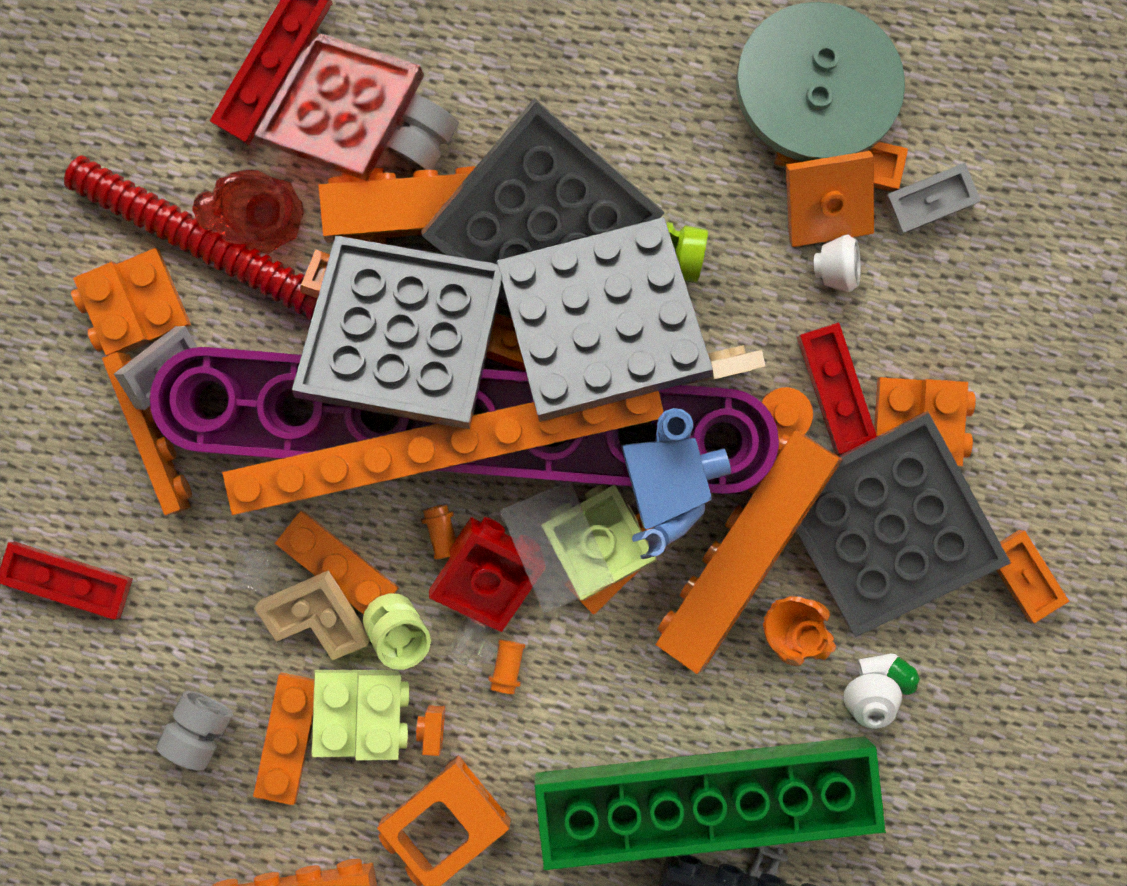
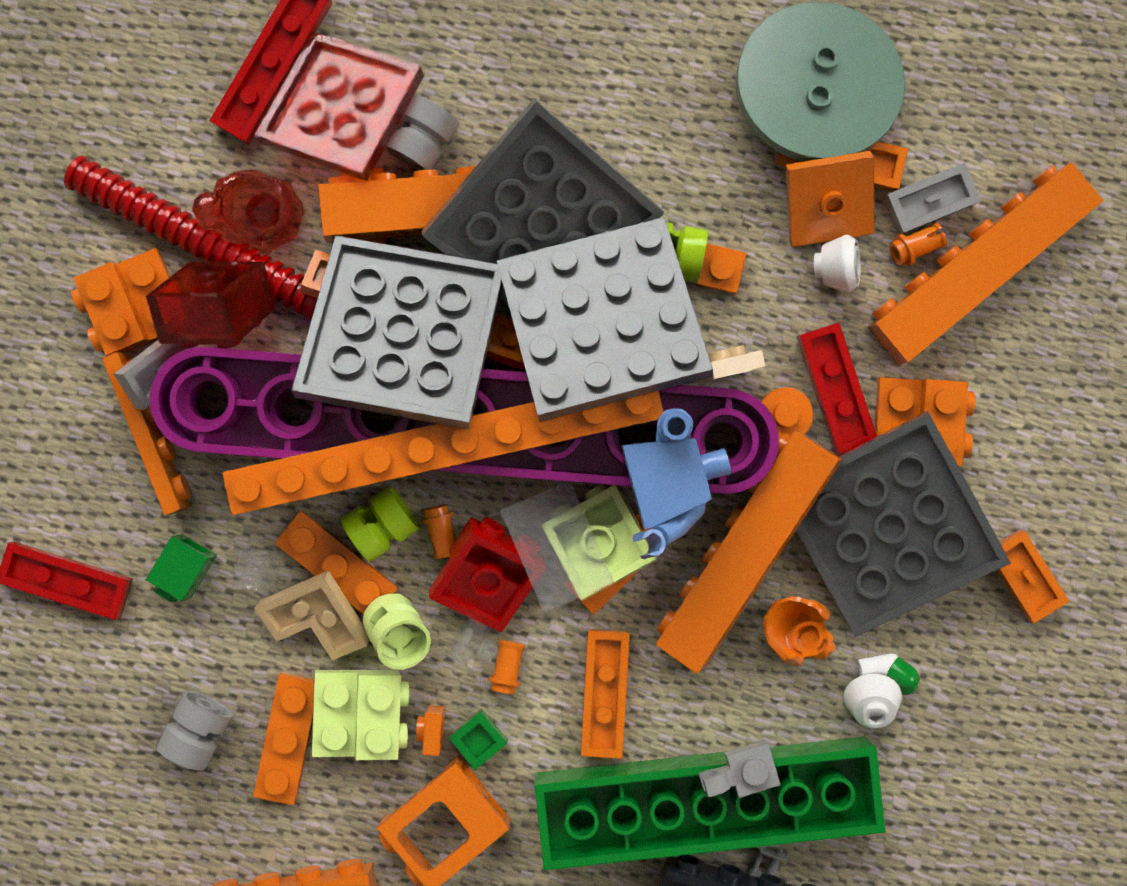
none -> green brick [145,534,217,602]
none -> clear red brick [146,262,275,349]
none -> lime wheel [340,485,420,562]
none -> green plate [449,708,508,770]
none -> orange plate [581,628,630,759]
none -> orange plate [695,243,746,295]
none -> light grey plate [698,740,780,798]
none -> orange brick [868,162,1104,365]
none -> orange pin [889,222,947,266]

